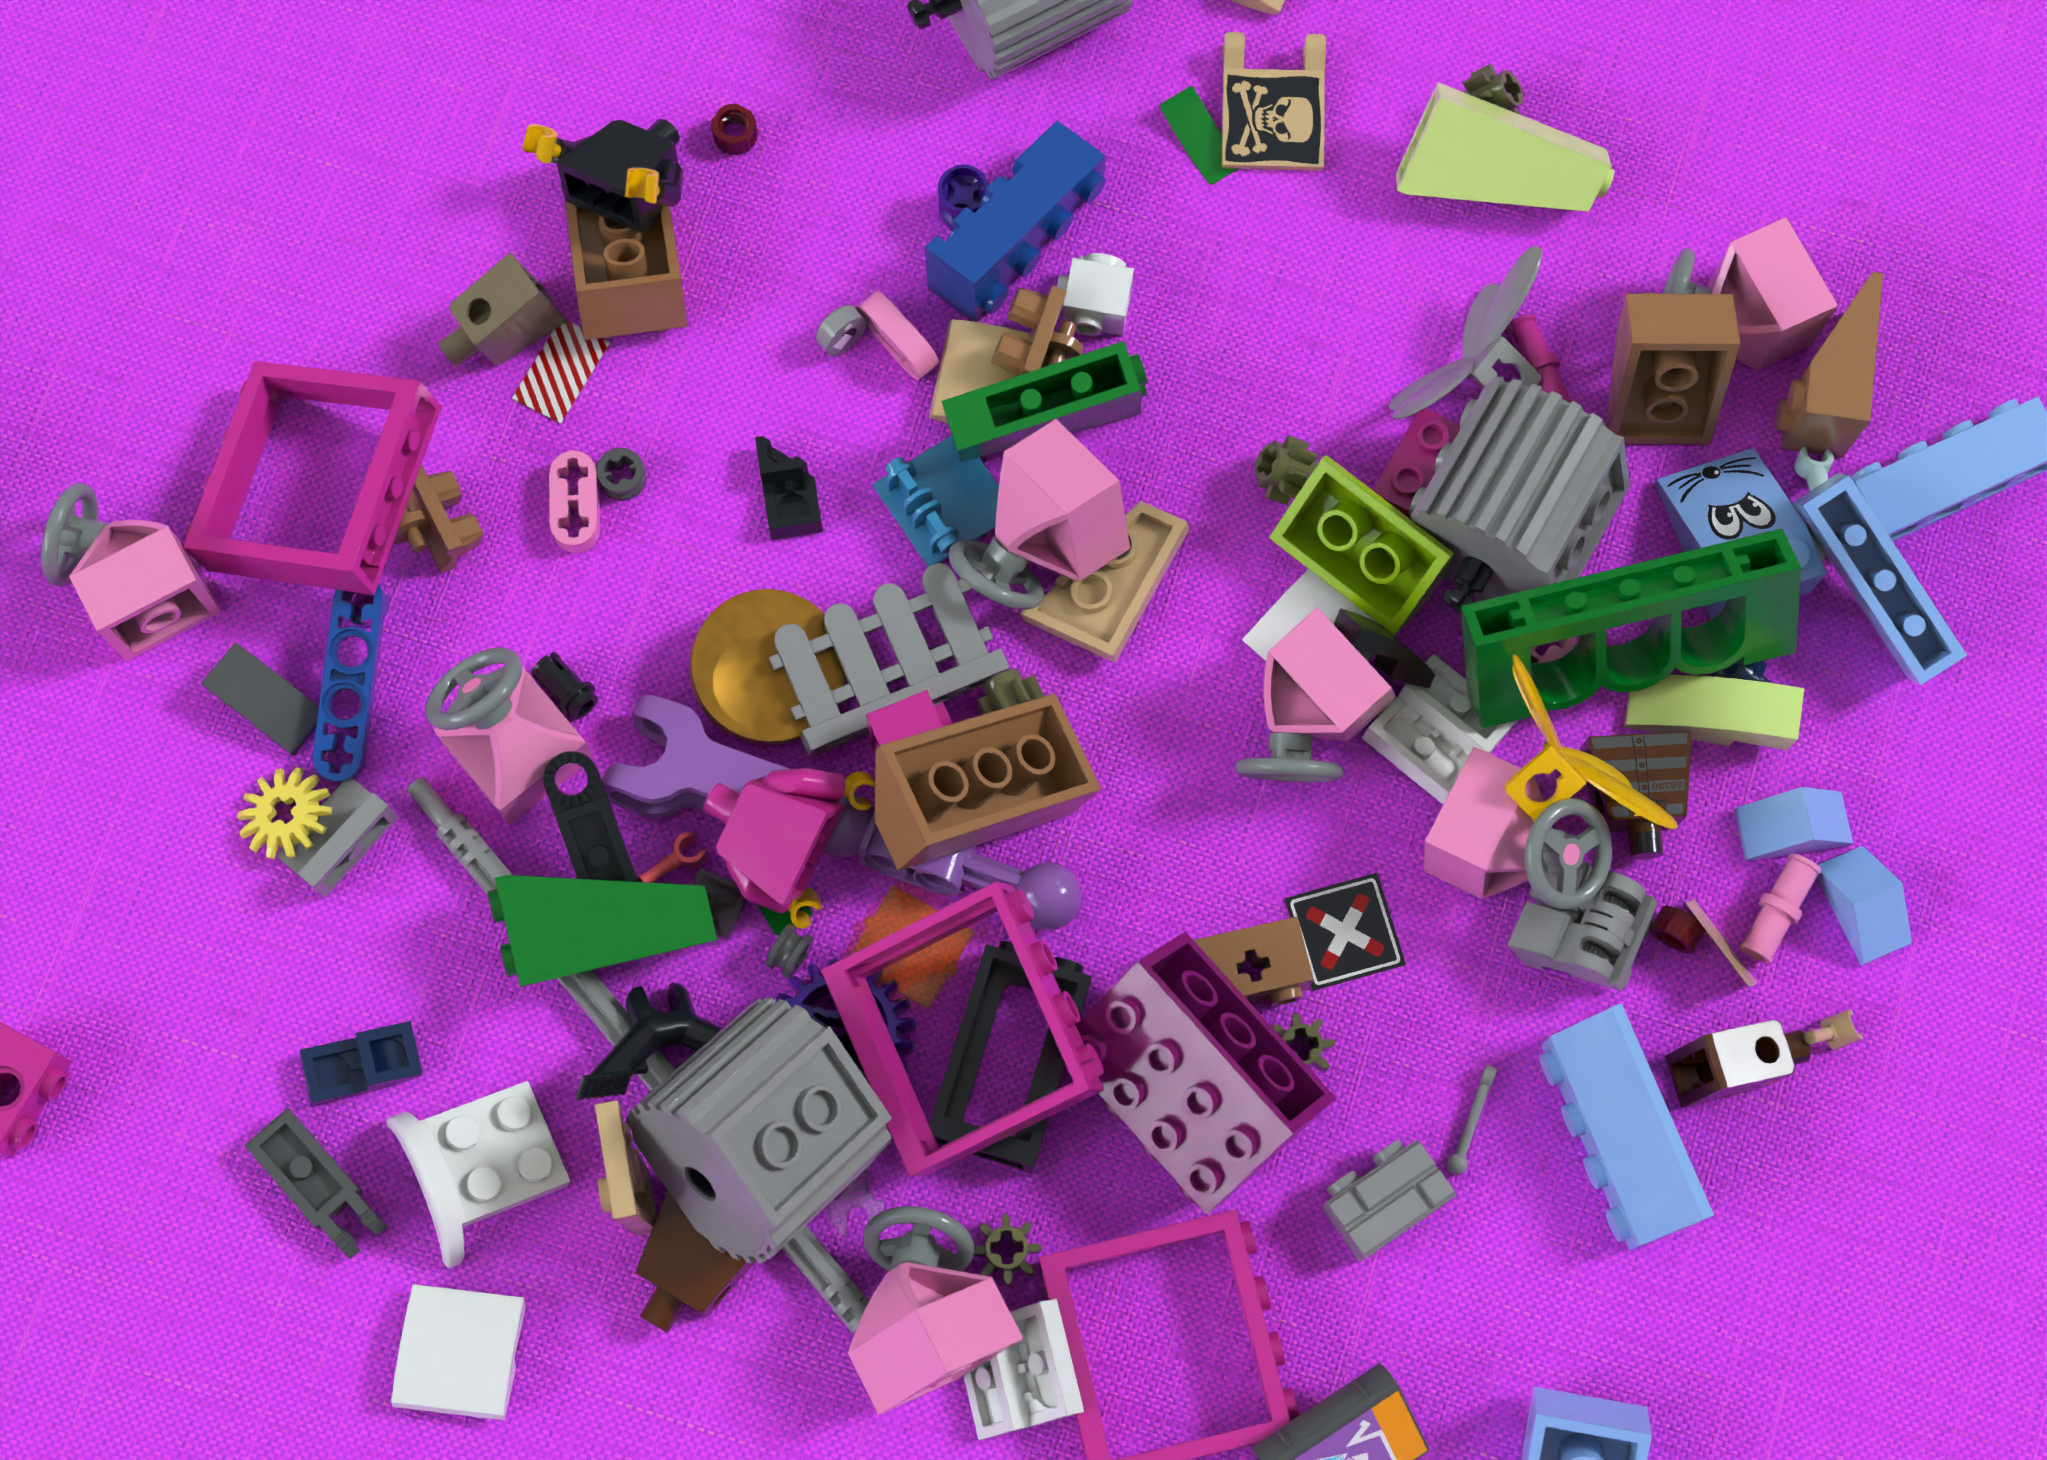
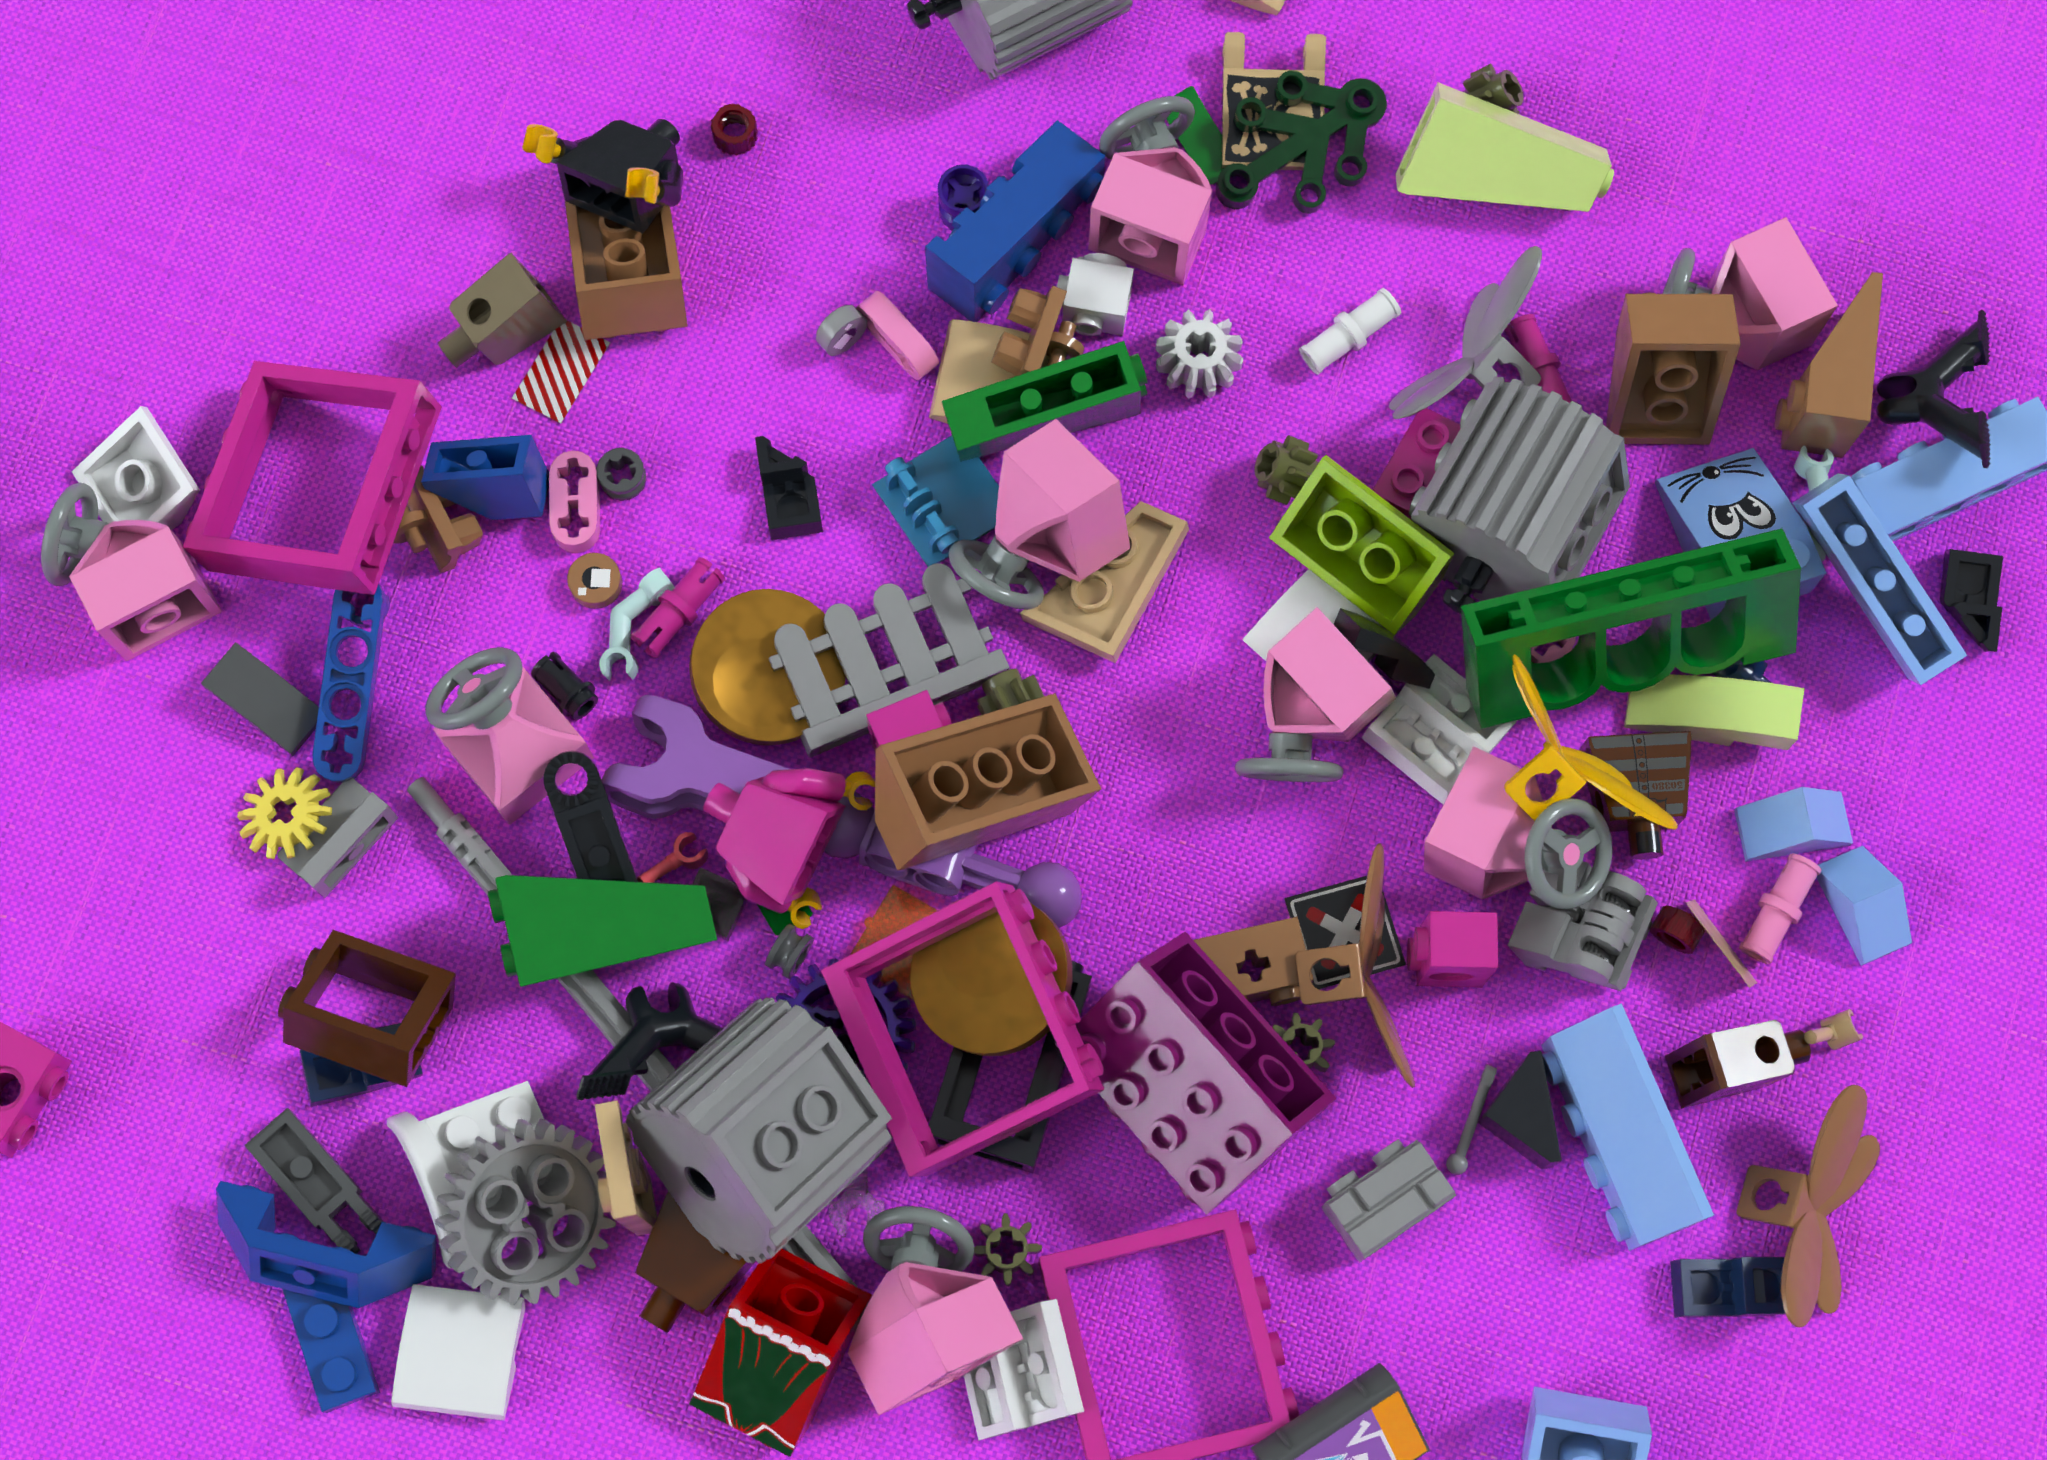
none -> white slope [72,406,200,530]
none -> blue slope [216,1181,436,1308]
none -> reddish brown window [278,930,456,1087]
none -> blue hinge [282,1289,380,1413]
none -> blue slope [421,435,549,520]
none -> light grey gear [435,1119,616,1305]
none -> medium nougat tile [567,553,622,609]
none -> light aqua arm [599,567,675,681]
none -> dark pink pin [631,557,725,658]
none -> red slope [689,1248,872,1457]
none -> pearl gold piece [910,898,1073,1056]
none -> bright pink piece [1088,96,1212,285]
none -> white gear [1155,309,1243,399]
none -> dark green plant [1215,70,1387,213]
none -> medium nougat piece [1296,844,1415,1088]
none -> white pin [1299,288,1402,375]
none -> dark pink brick [1407,911,1498,988]
none -> black slope [1478,1051,1562,1169]
none -> dark blue slope [1670,1257,1786,1318]
none -> medium nougat piece [1736,1085,1880,1328]
none -> black piece [1876,310,1991,468]
none -> black slope [1940,549,2003,653]

